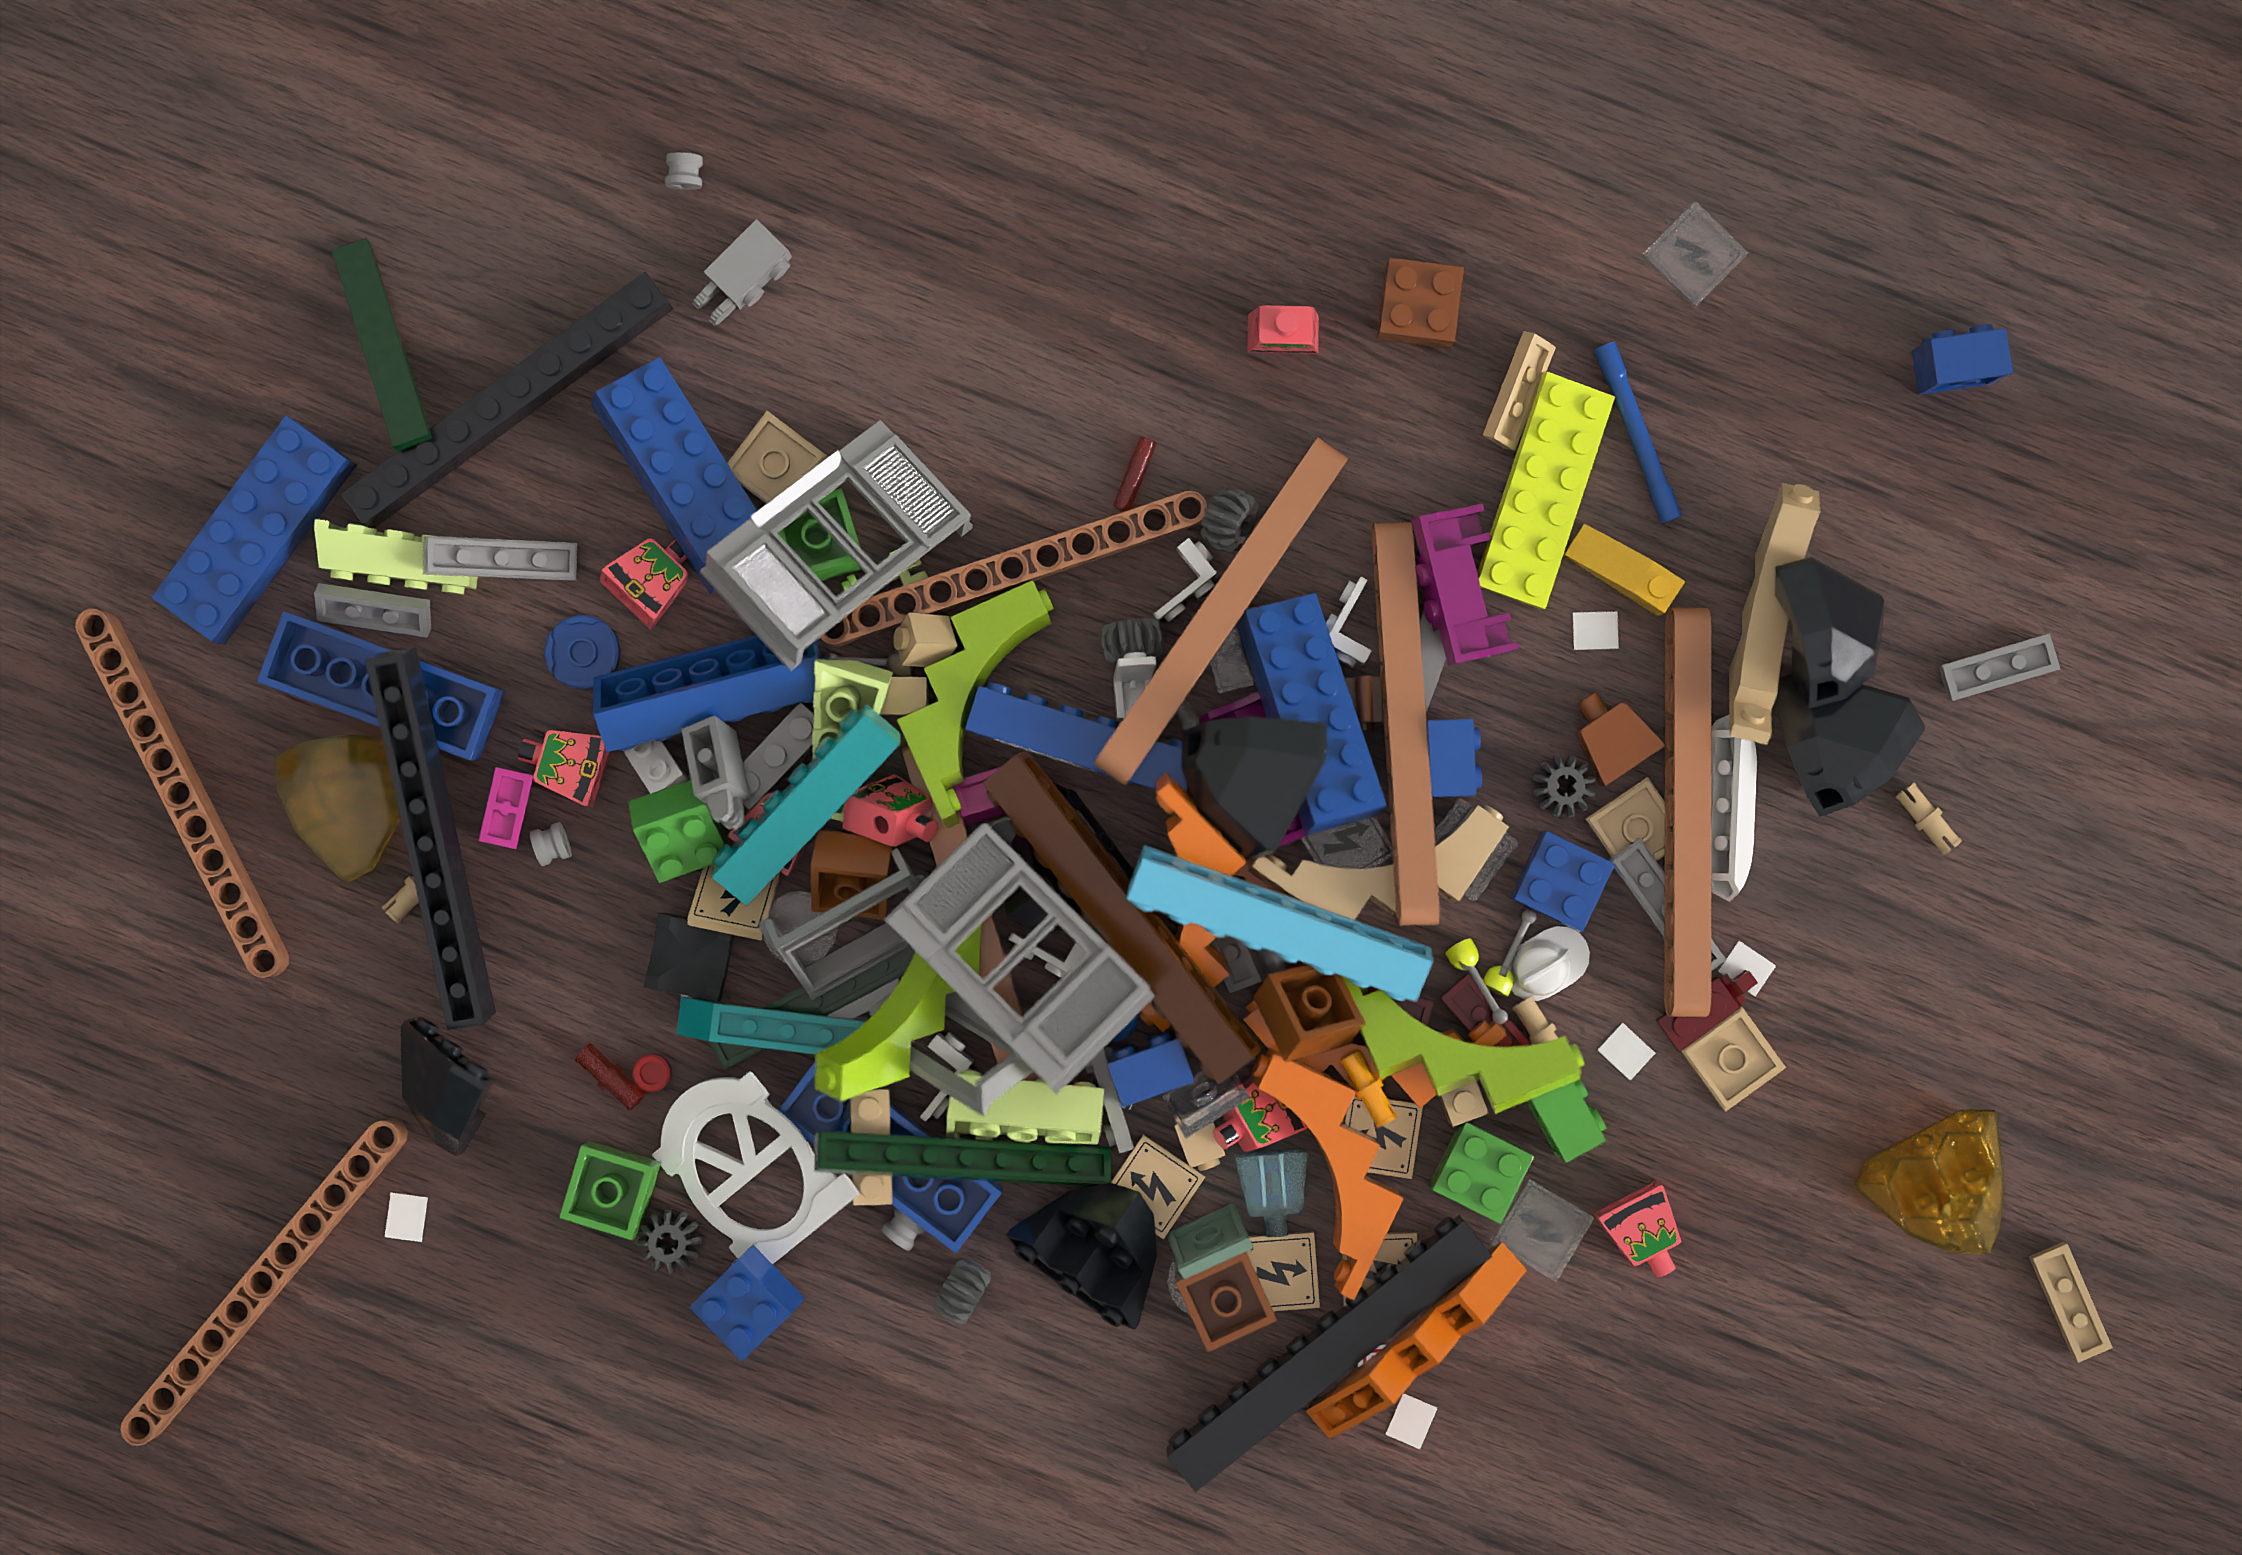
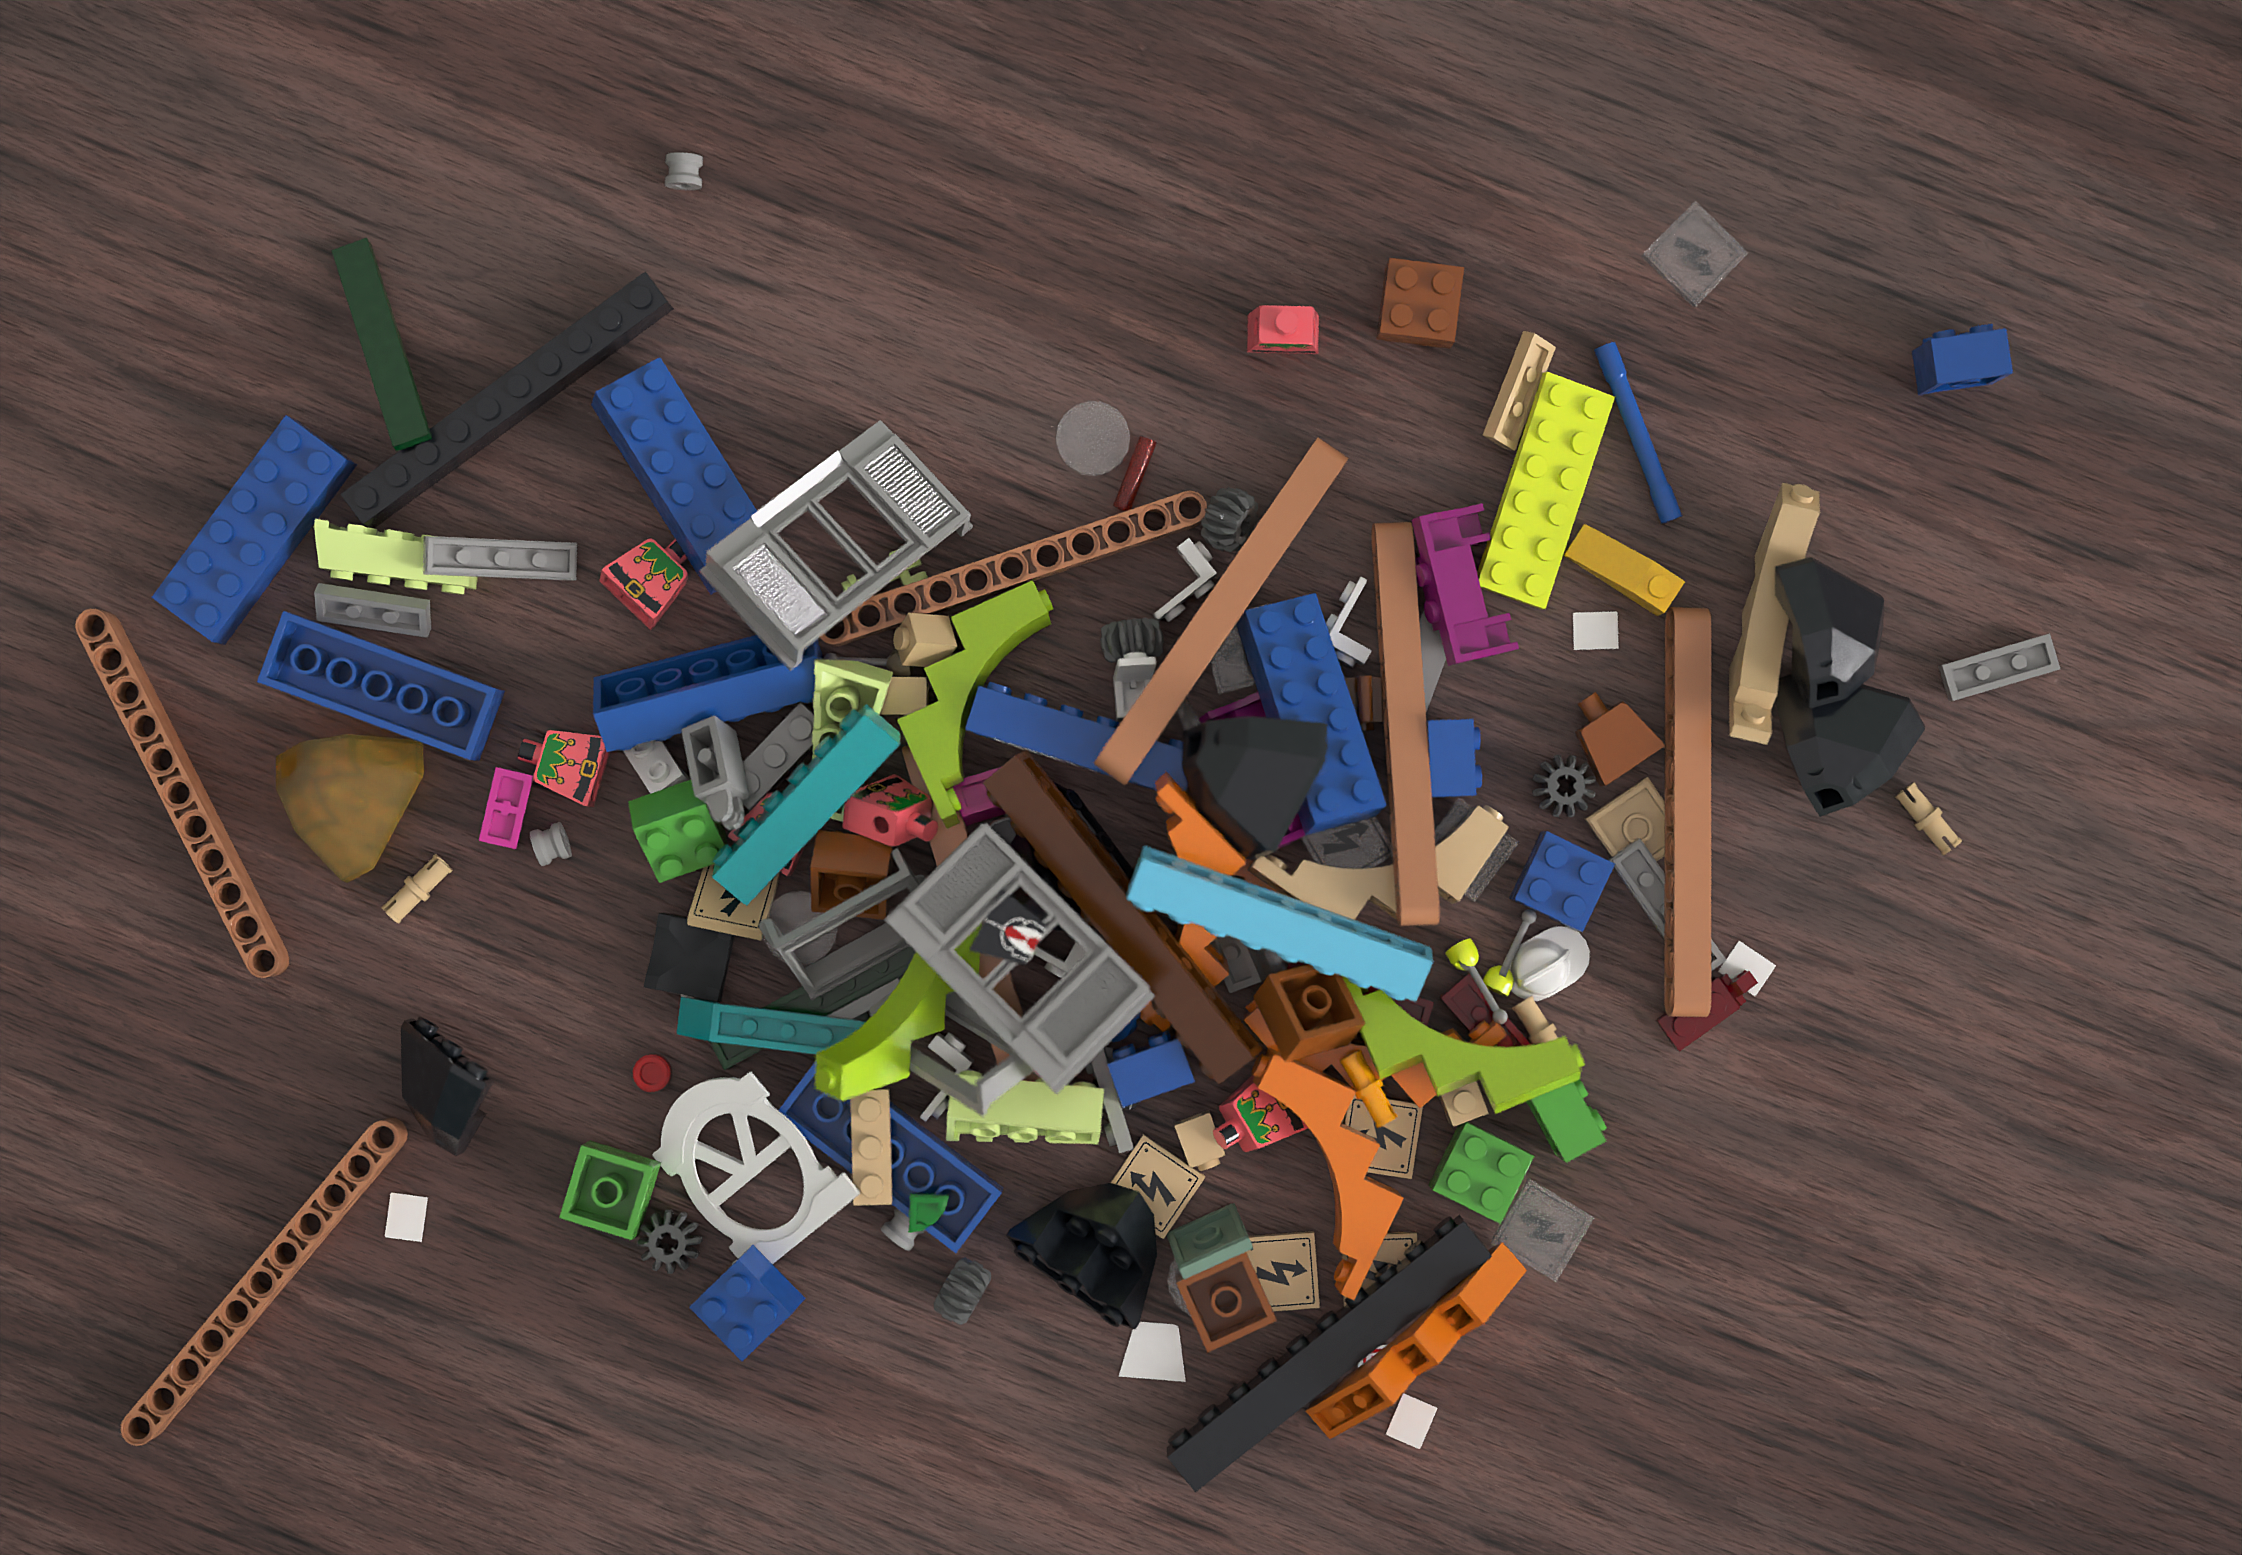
black brick [365,647,496,1030] -> none
blue tile [544,615,621,690] -> none
clear red pin [574,1043,646,1111] -> none
light grey hinge [692,219,792,326] -> none
tan tile [727,411,827,504] -> none
bright green brick [777,488,862,581] -> none
dark green tile [814,1131,1111,1186] -> none
clear tile [1163,1071,1251,1138] -> none
clear light blue torso [1234,1148,1308,1237] -> none
coral torso [1593,1180,1681,1278] -> none
white sticker [1598,1023,1655,1081] -> none
tan tile [1680,1006,1786,1112] -> none
white brick [1711,715,1757,902] -> none
clear yellow brick [1854,1109,2005,1254] -> none
tan plate [2029,1242,2113,1363] -> none
none -> green tile [908,1193,949,1233]
none -> black sticker [969,889,1045,964]
none -> clear tile [1056,401,1130,477]
none -> white sticker [1119,1322,1186,1382]

